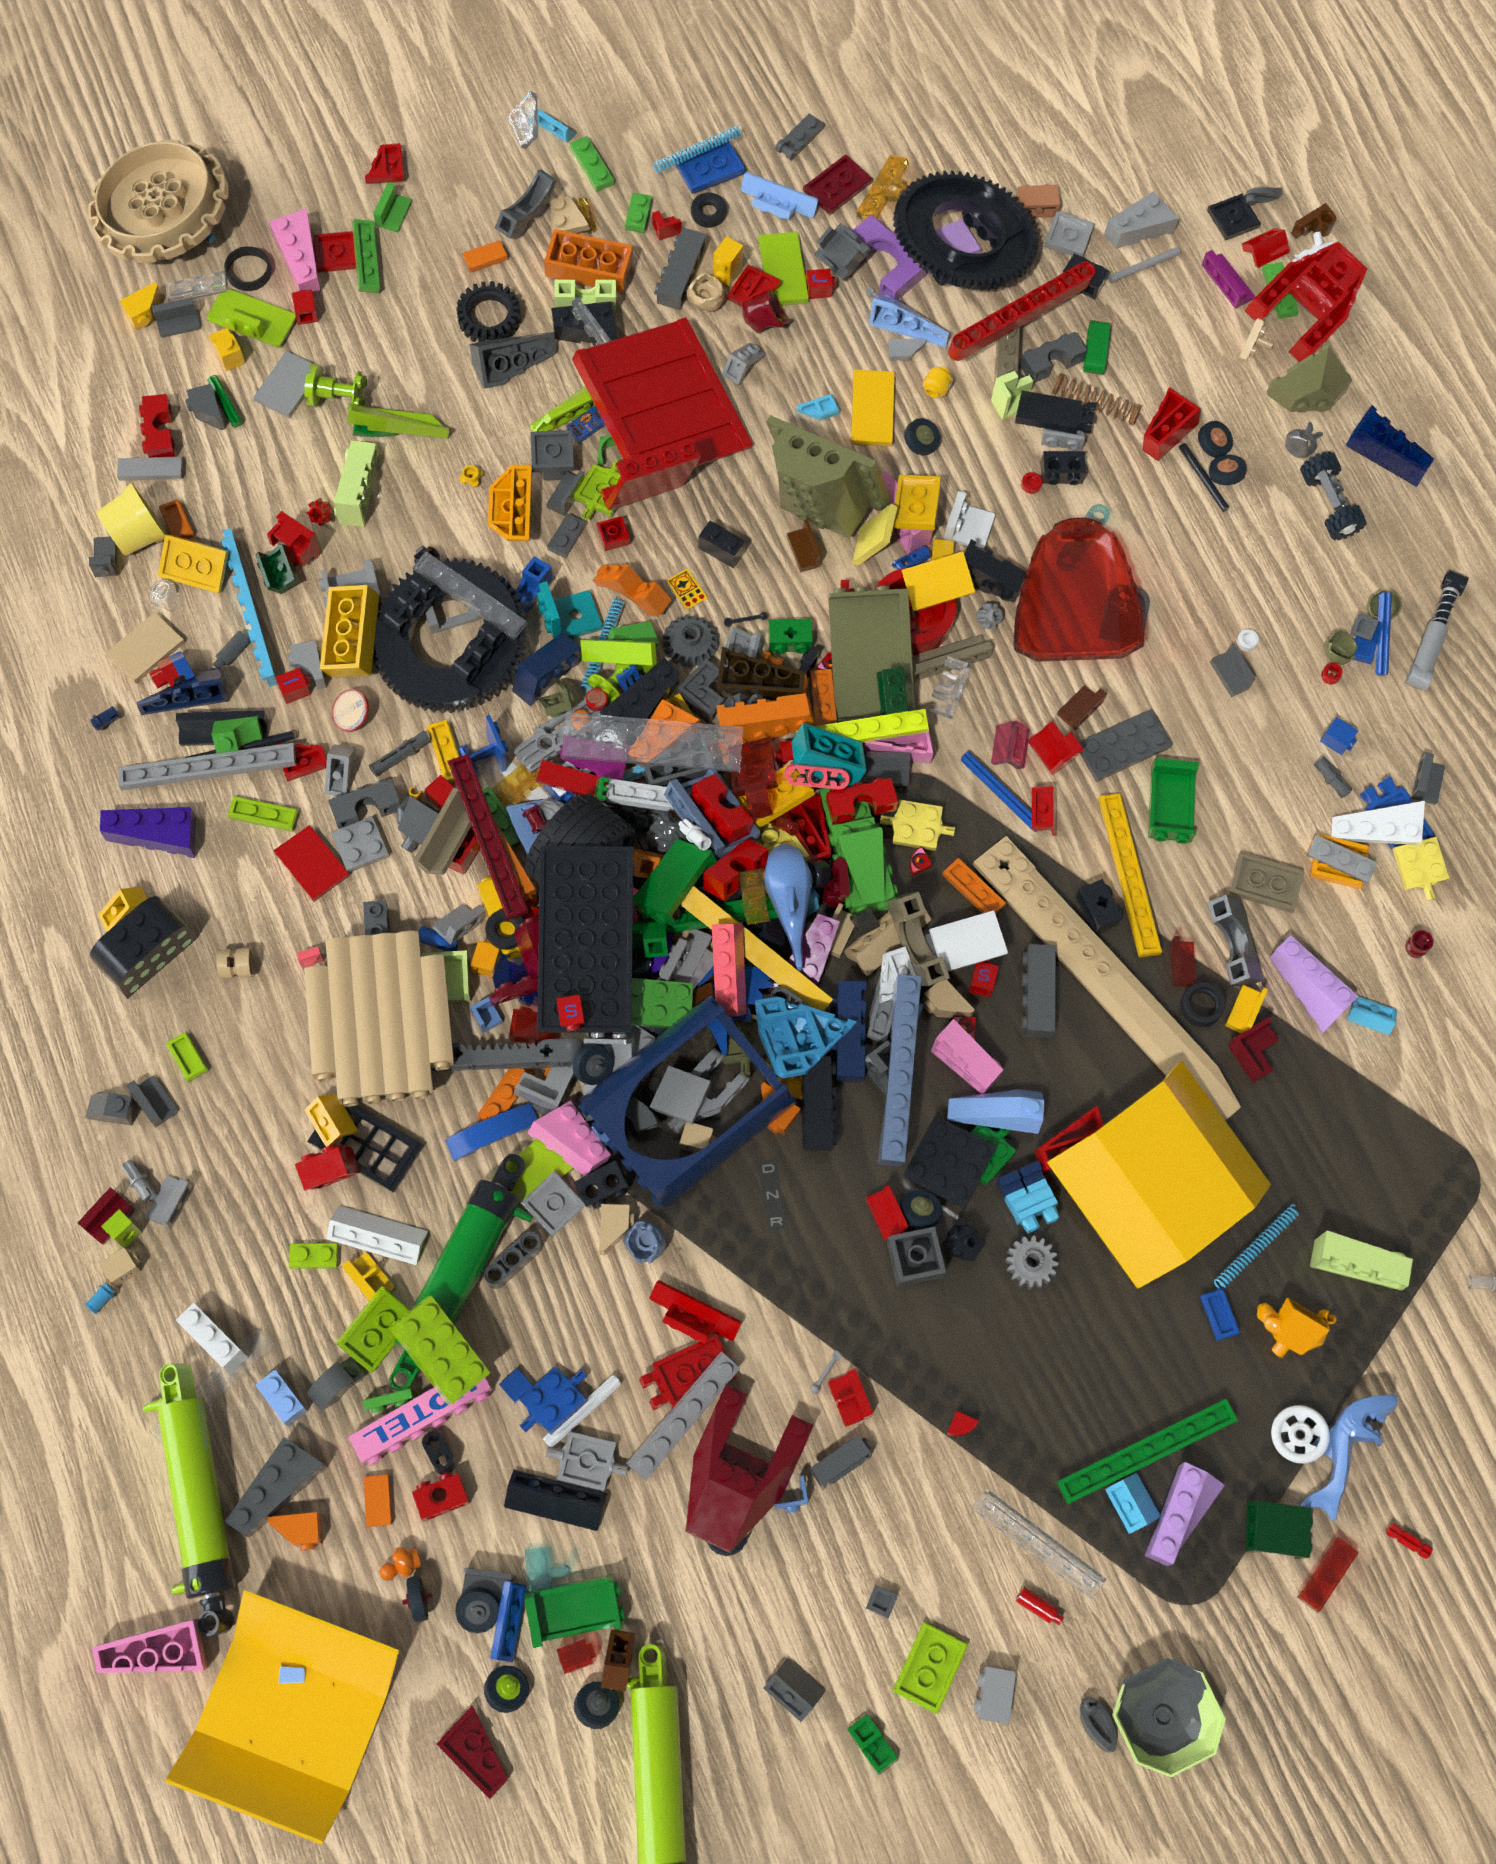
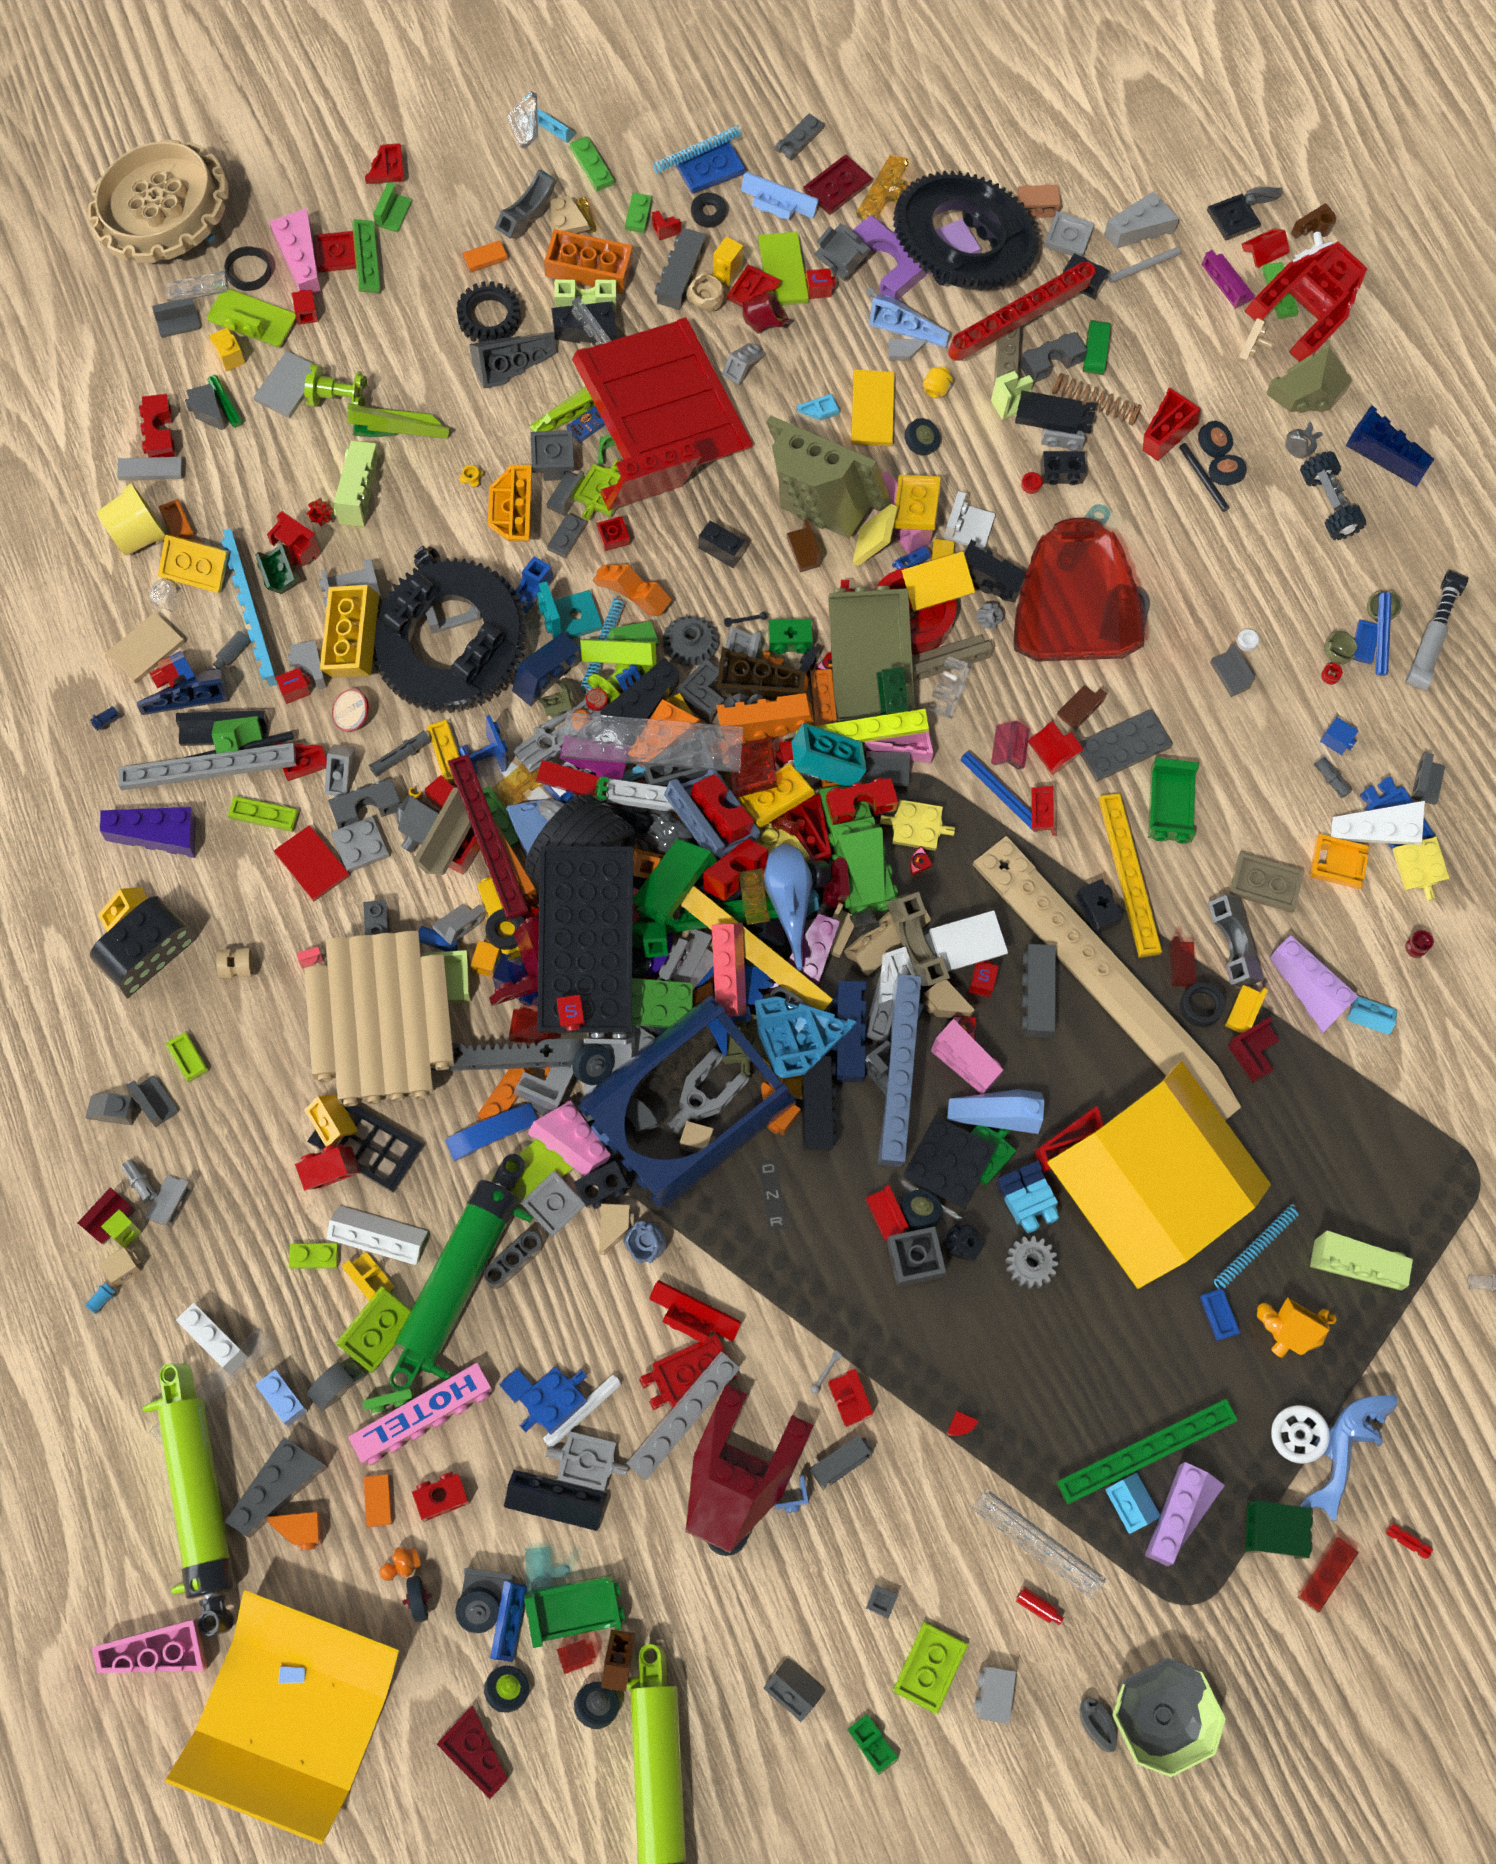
dark grey bracket [89,536,117,577] -> none
yellow slope [119,282,162,330] -> none
lime brick [388,1296,490,1404] -> none
clear tile [413,551,527,640] -> none
black beam [422,1431,456,1475] -> none
medium blue panel [470,997,503,1034] -> none
dark red bush [522,805,548,834] -> none
light grey tile [650,1066,711,1125] -> none
yellow sticker [666,569,708,610] -> none
white axle [678,819,711,851] -> none
clear red brick [744,781,773,819] -> none
coral beam [784,764,849,789] -> none
orange plate [942,858,1006,915] -> none
light grey plate [1306,835,1377,883] -> none
dark grey plate [1351,614,1379,641] -> none

